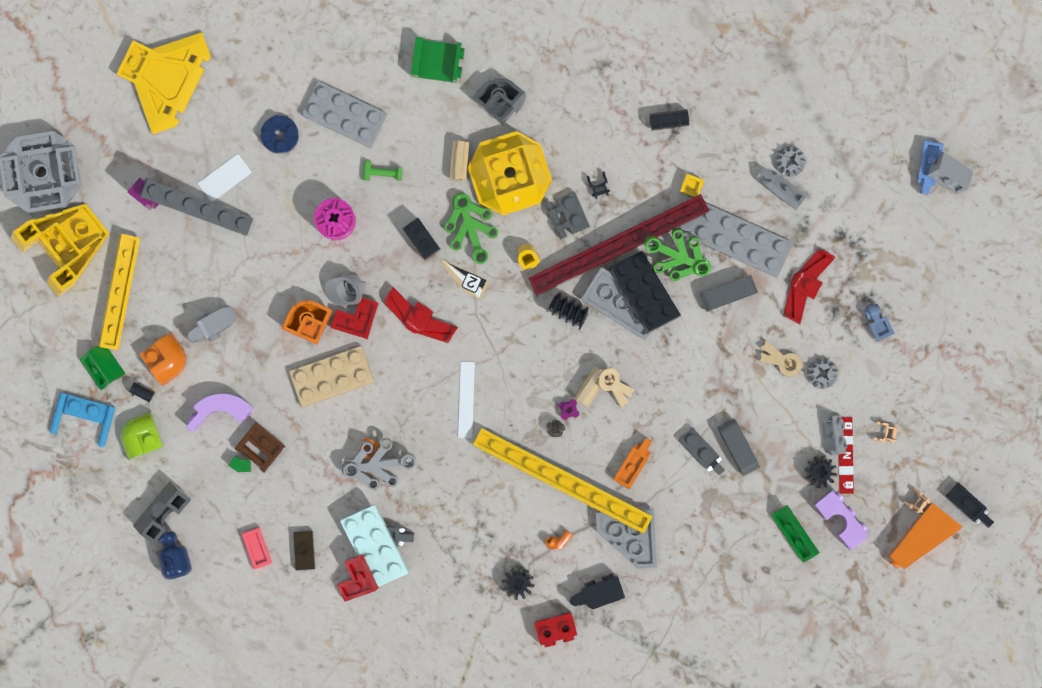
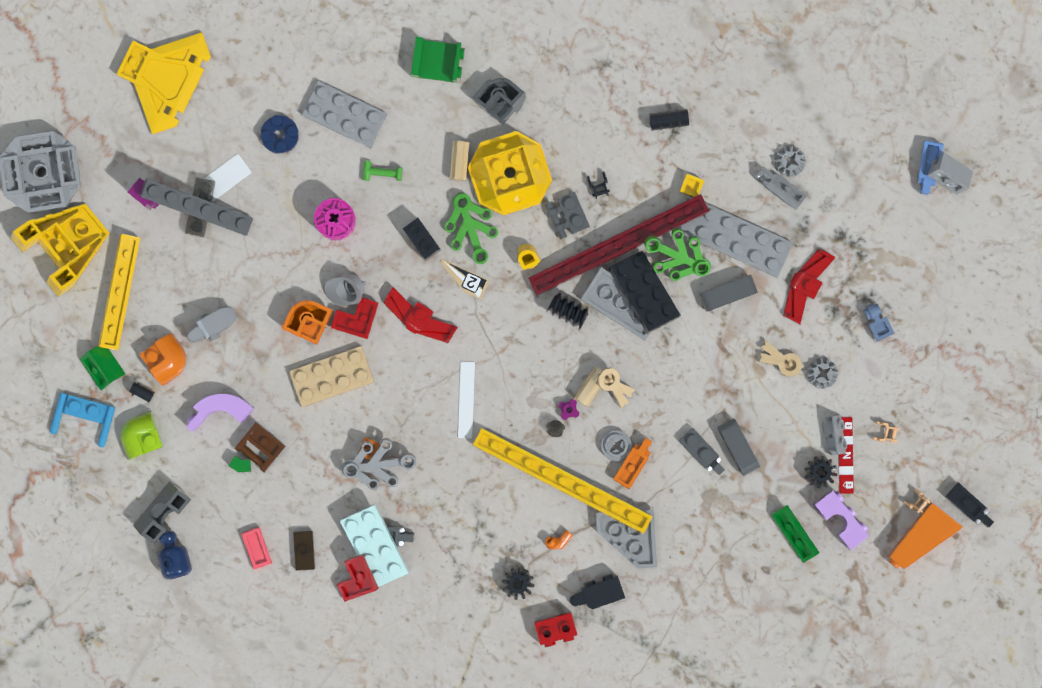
none -> clear smoke plate [185,177,216,238]
none -> light grey gear [601,430,632,461]

